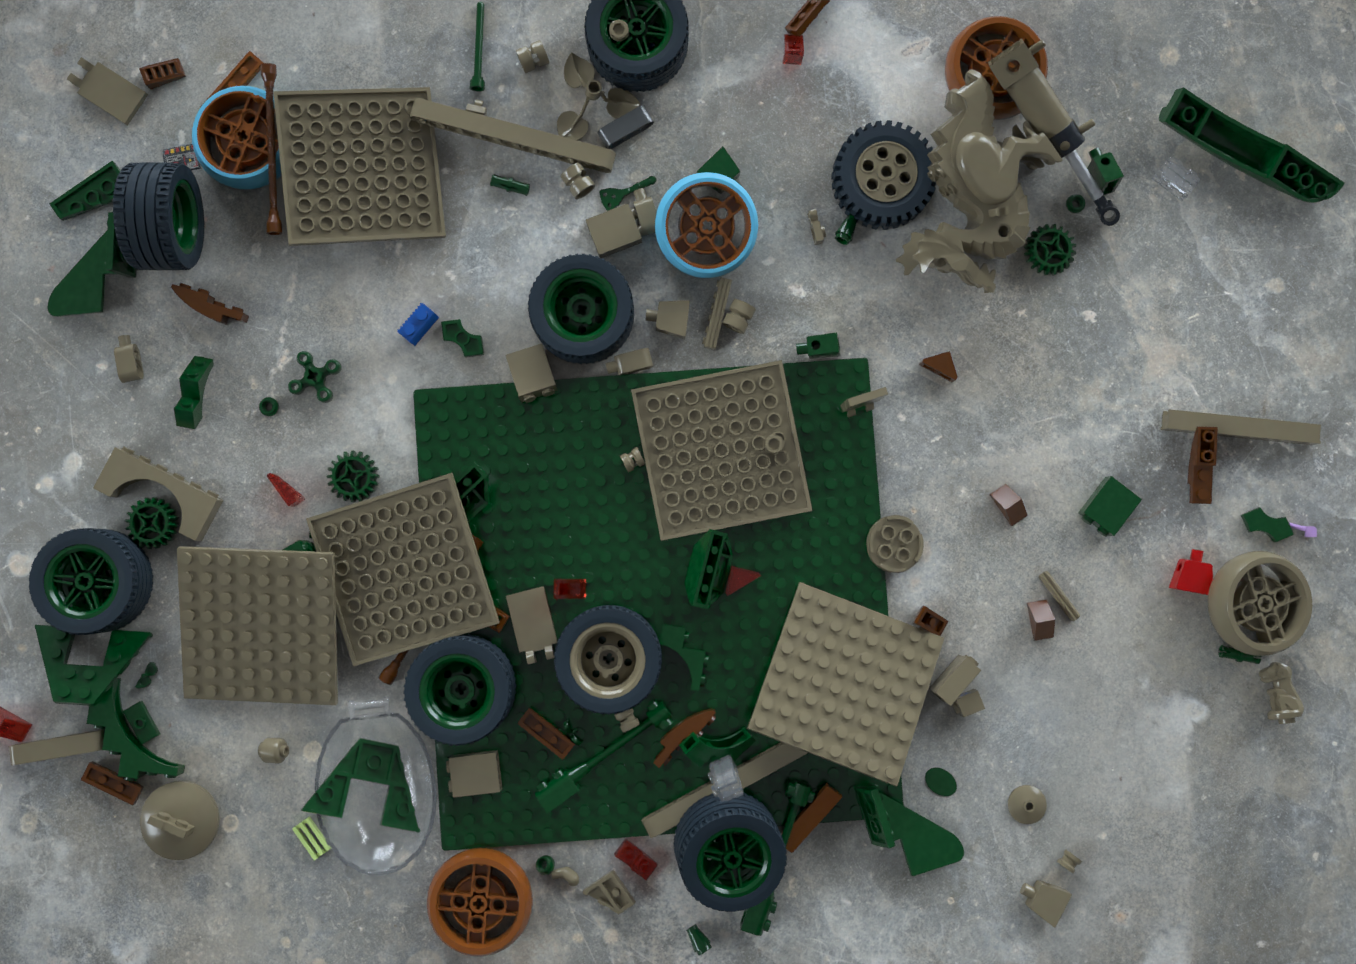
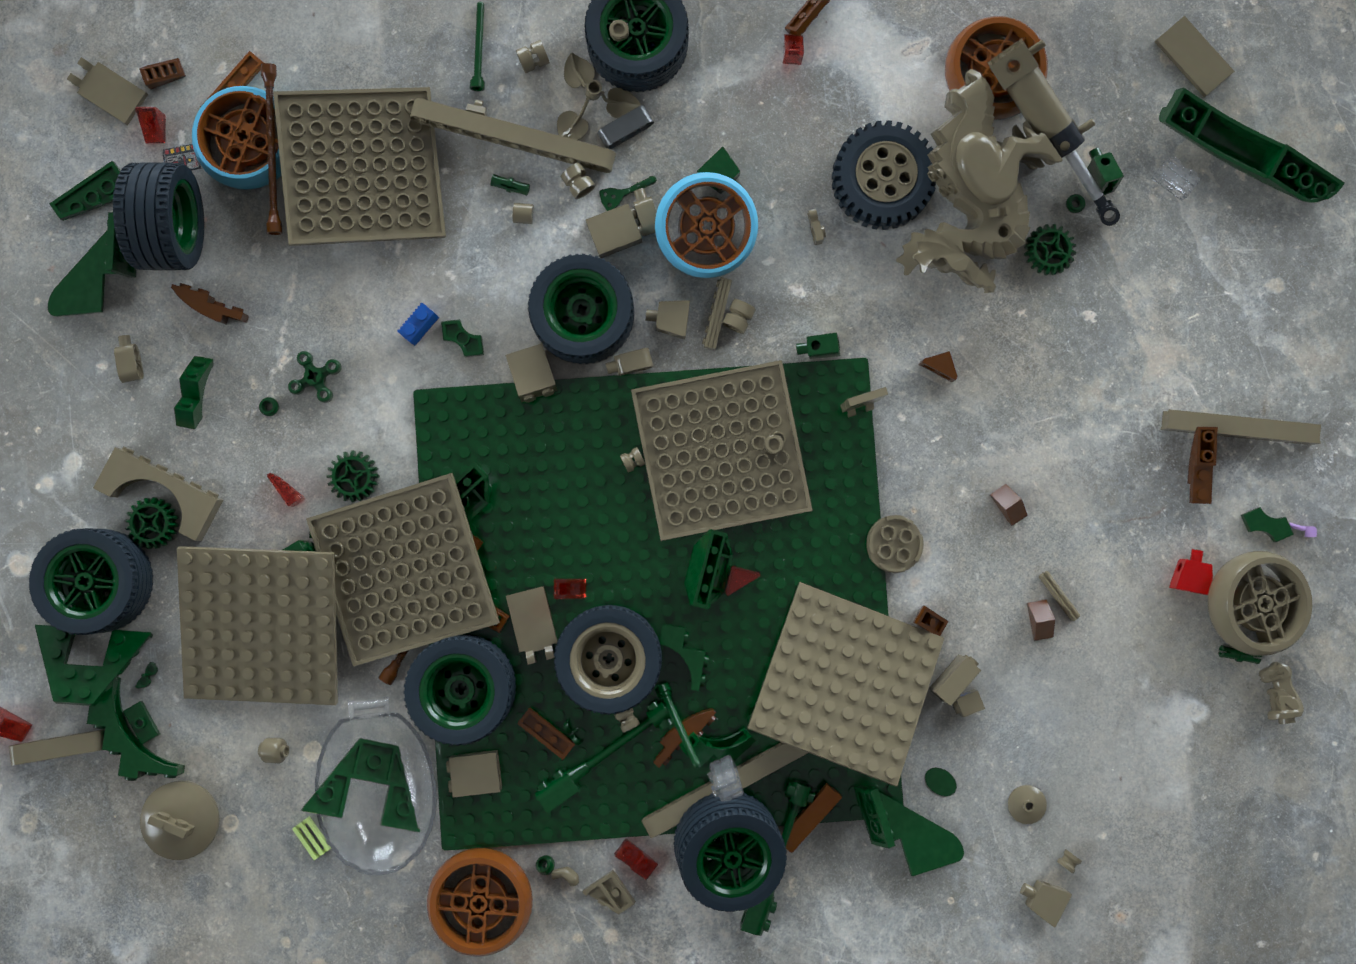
reddish brown plate [81,761,144,806] -> none
dark green cone [686,924,712,956] -> none
dark green cone [835,215,857,245] -> none
dark green brick [1078,476,1142,537] -> none
none -> clear red slope [135,107,166,144]
none -> dark tan brick [512,203,534,224]
none -> dark green piece [655,683,701,768]
none -> dark tan tile [1155,16,1235,98]

